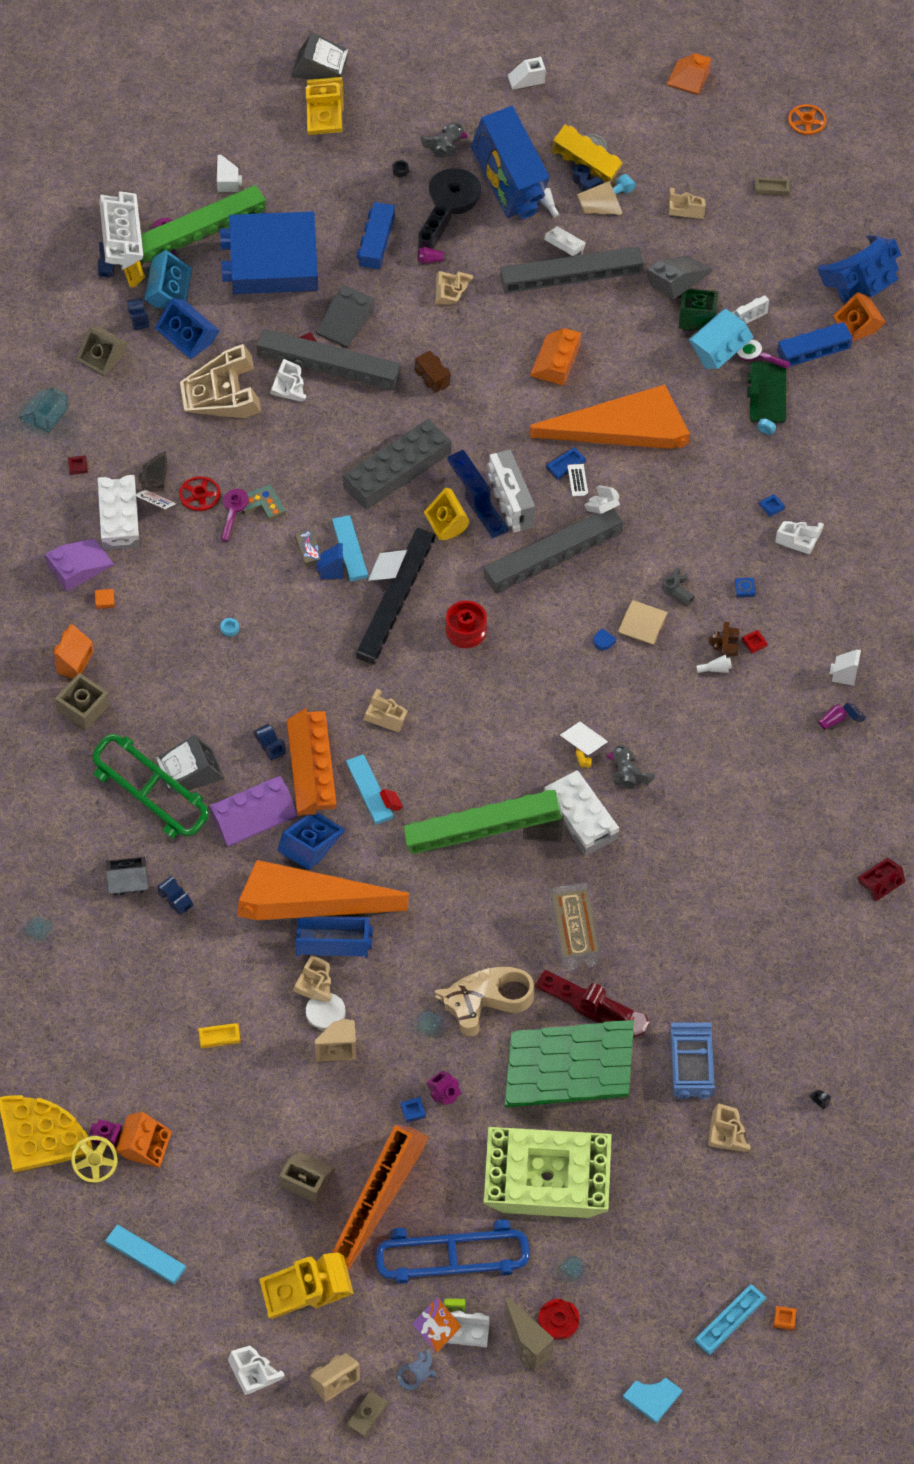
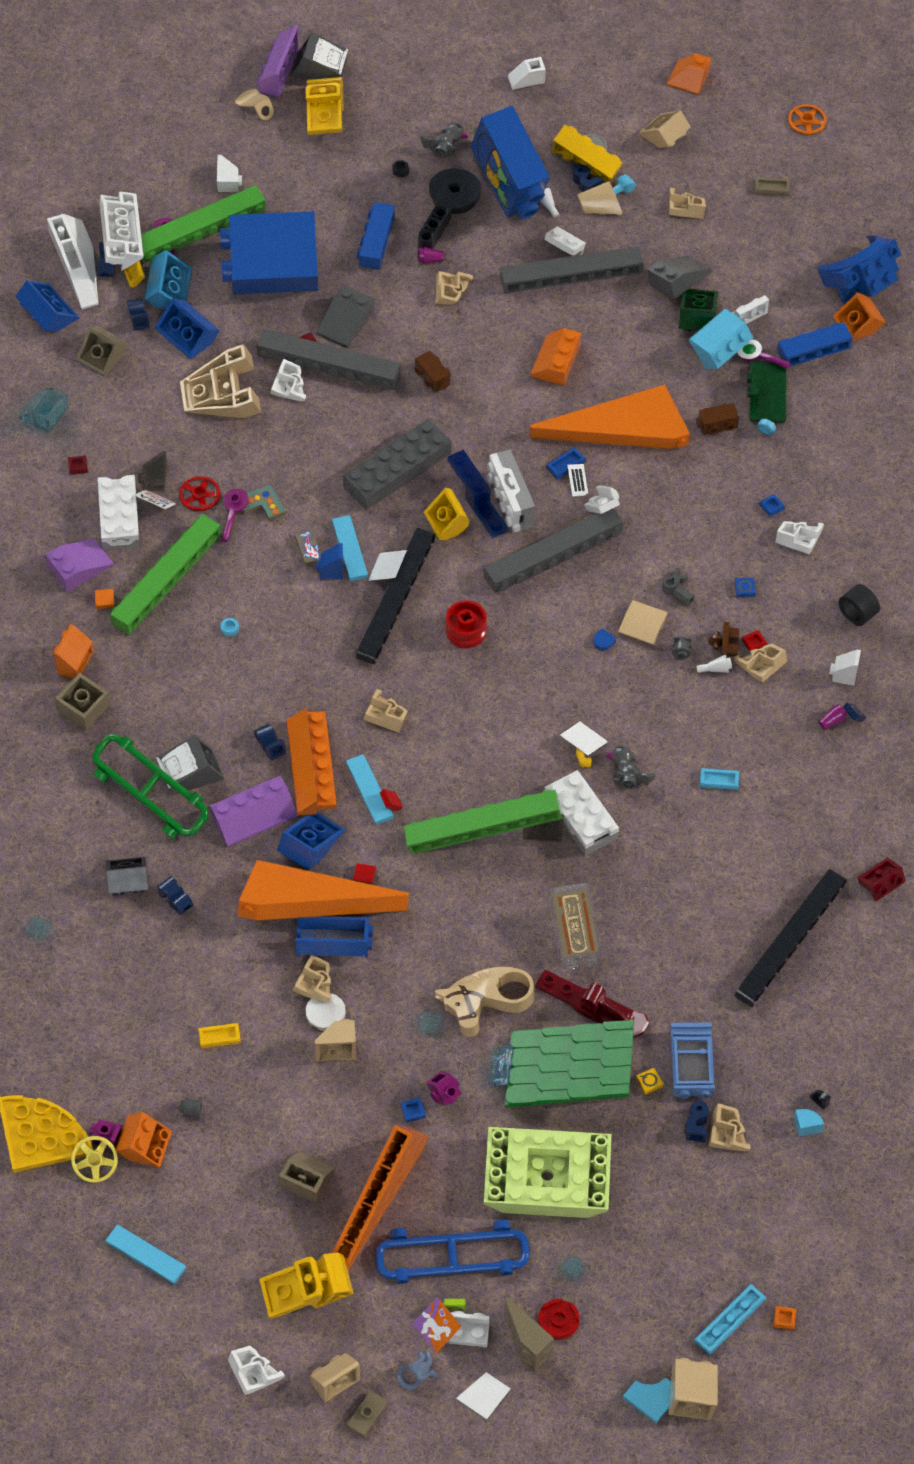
none -> blue slope [15,280,80,332]
none -> white wedge [47,214,99,310]
none -> bright green brick [110,514,221,634]
none -> dark grey brick [179,1097,202,1121]
none -> tan piece [235,89,274,120]
none -> medium lavender slope [257,25,299,97]
none -> red tile [353,863,376,885]
none -> white sticker [456,1372,510,1419]
none -> clear light blue tile [488,1045,514,1087]
none -> yellow tile [636,1068,664,1095]
none -> tan slope [639,110,691,148]
none -> tan slope [668,1358,718,1420]
none -> dark grey brick [672,635,692,660]
none -> dark blue leg [684,1101,709,1143]
none -> reddish brown brick [696,403,739,435]
none -> medium azure tile [700,768,739,790]
none -> tan slope [734,643,787,683]
none -> black beam [734,869,847,1007]
none -> medium azure brick [794,1109,824,1136]
none -> black piece [838,584,880,626]

